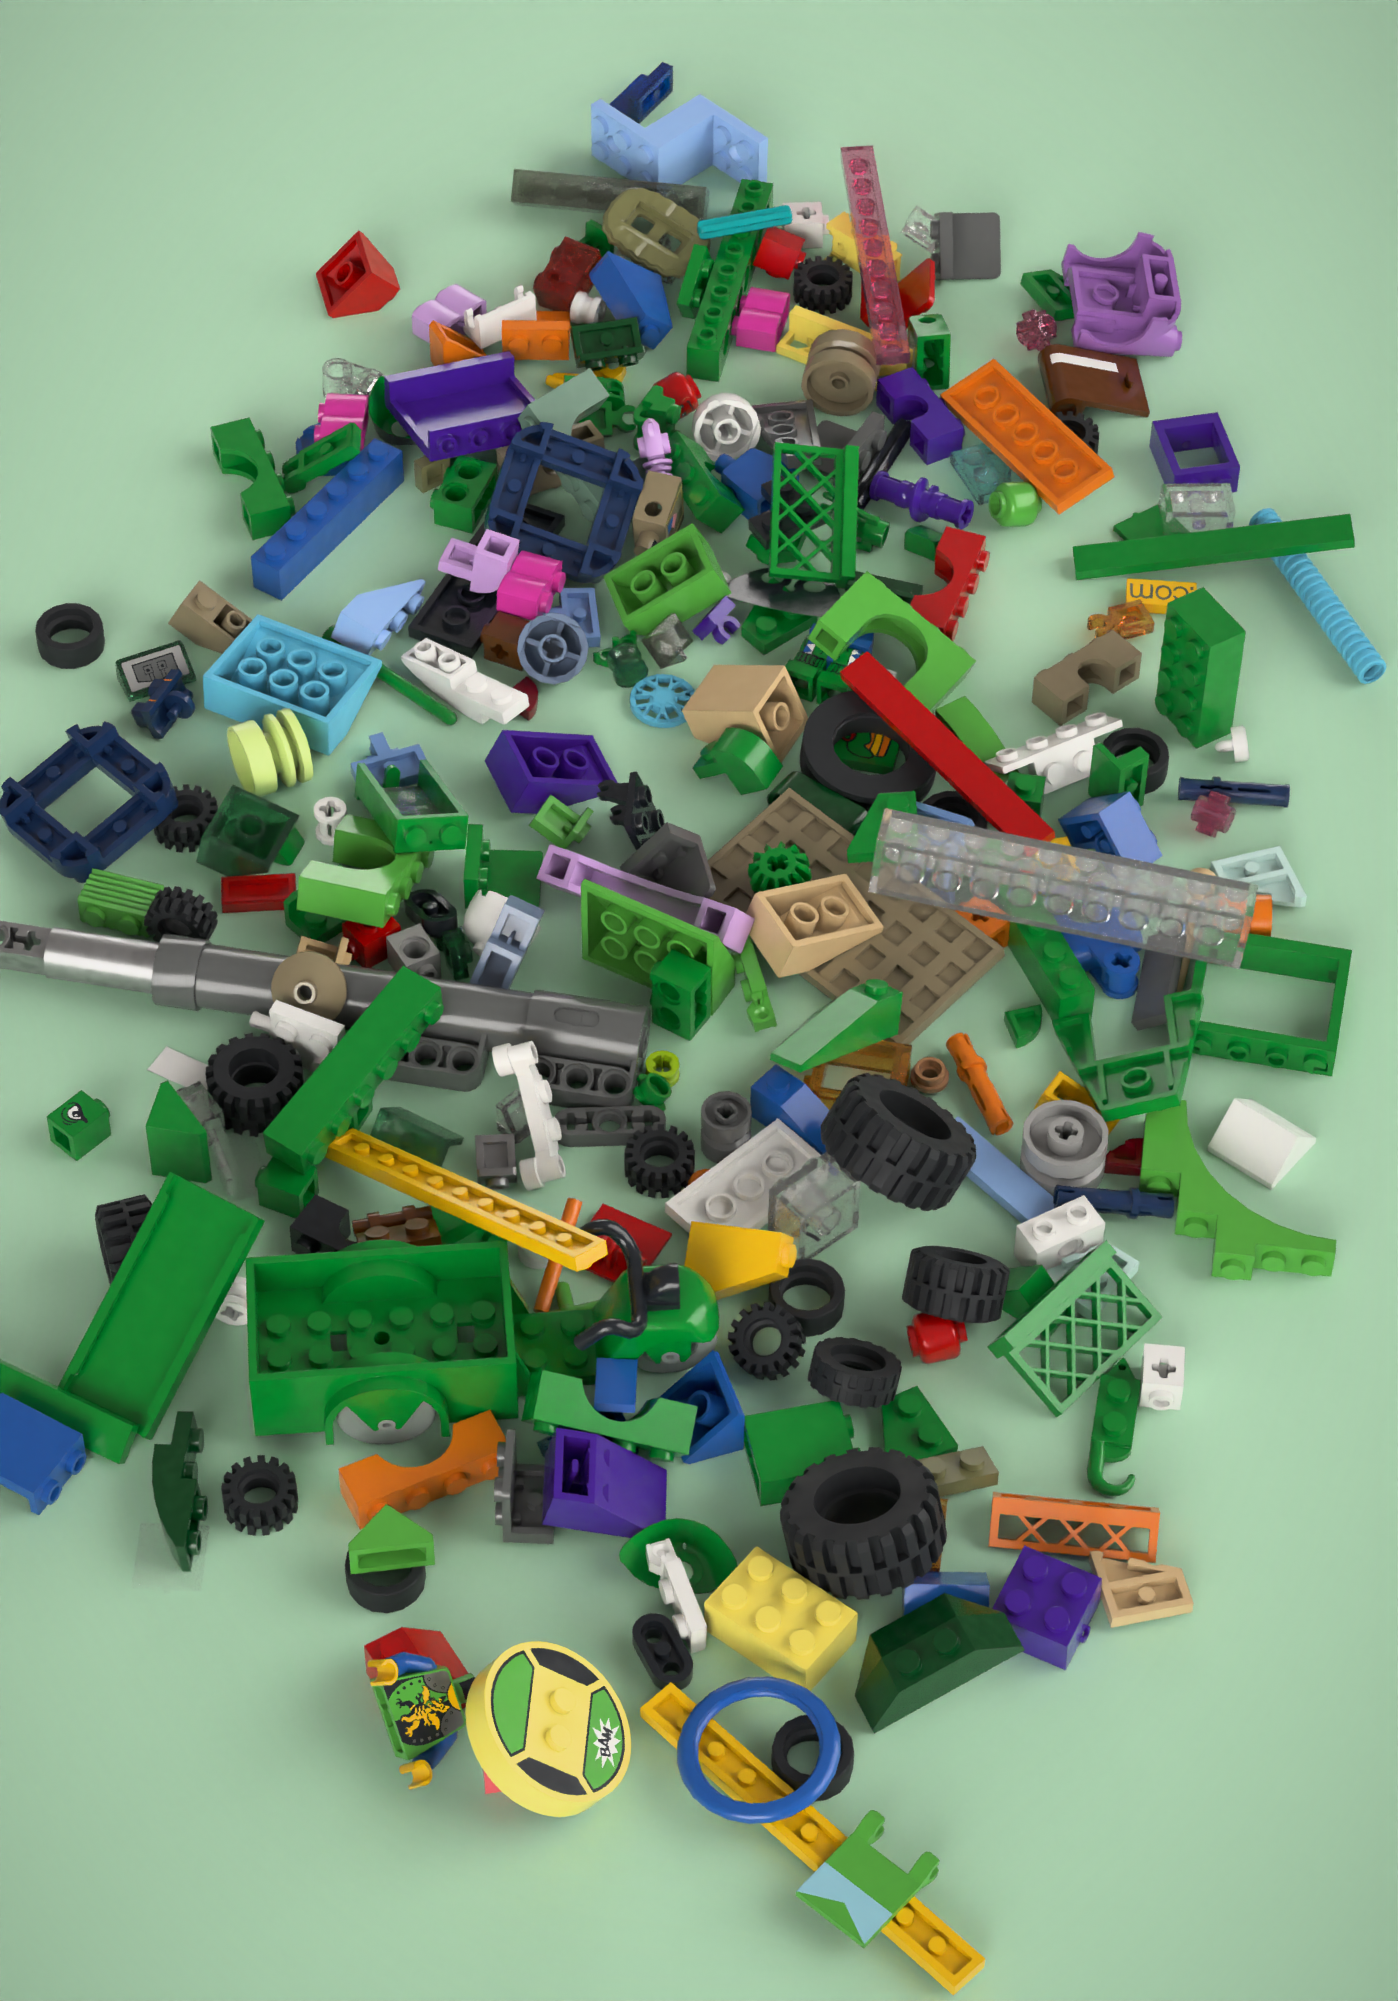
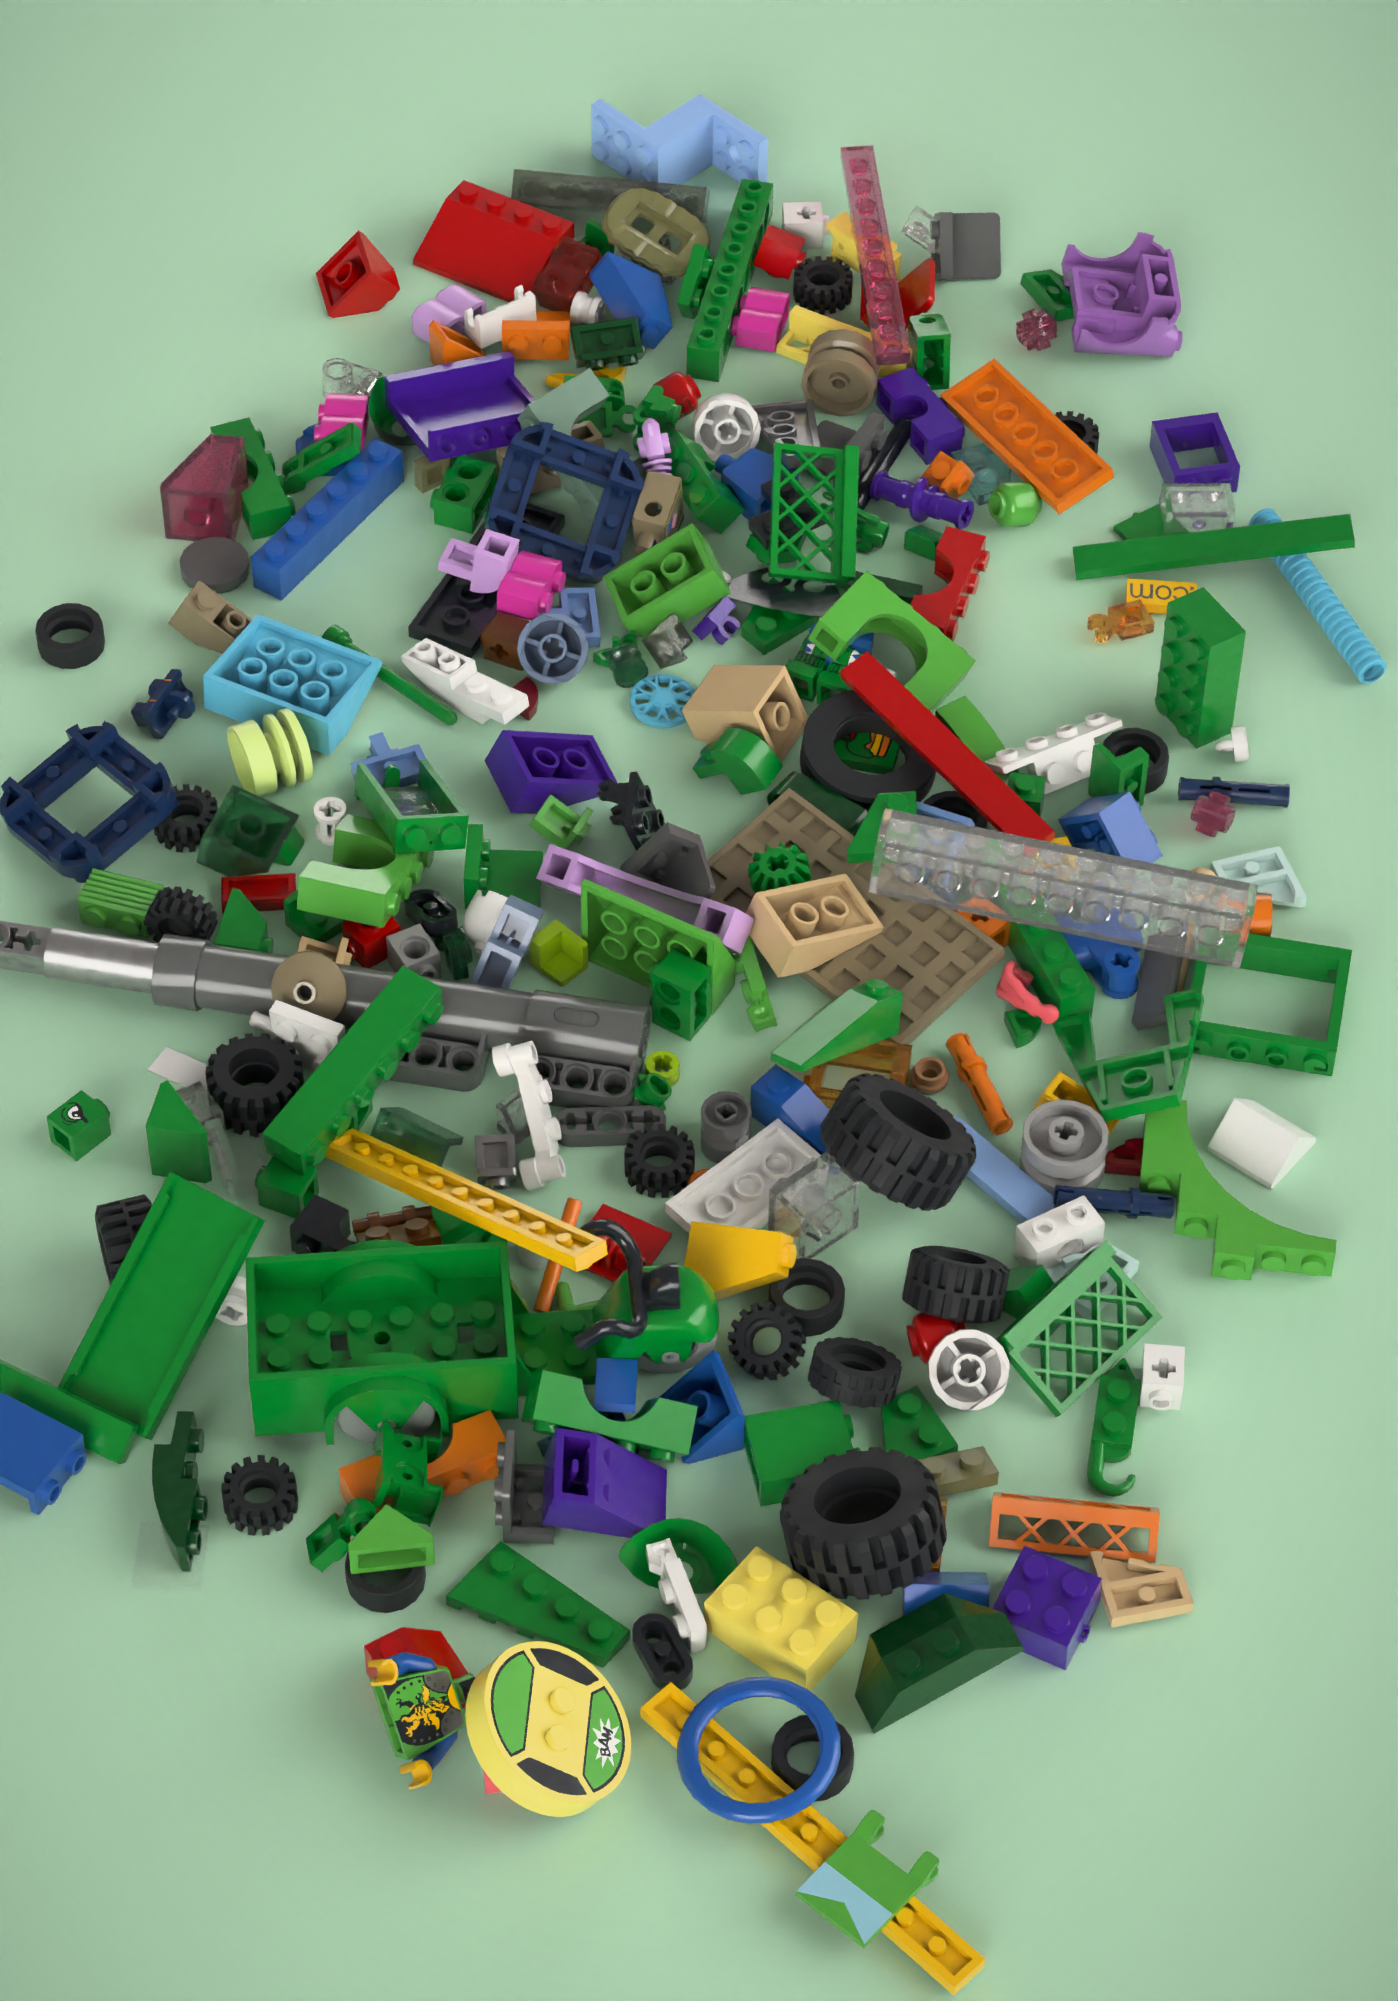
slope [115,640,196,702] -> none
light blue slope [331,579,426,656] -> none
clear blue panel [609,62,673,124] -> none
teal axle [697,205,792,240] -> none
dark tan arch [1032,630,1142,726] -> none
reddish brown door [1038,344,1150,417] -> none
none -> clear pink slope [160,434,249,541]
none -> dark grey tile [180,537,250,593]
none -> green slope [214,888,274,953]
none -> green plate [306,1498,377,1572]
none -> green piece [373,1420,443,1527]
none -> red slope [413,180,575,302]
none -> green wing [446,1541,630,1668]
none -> lime panel [530,919,588,987]
none -> orange bracket [920,451,975,499]
none -> white cylinder [928,1329,1009,1411]
none -> coral piece [996,961,1059,1025]

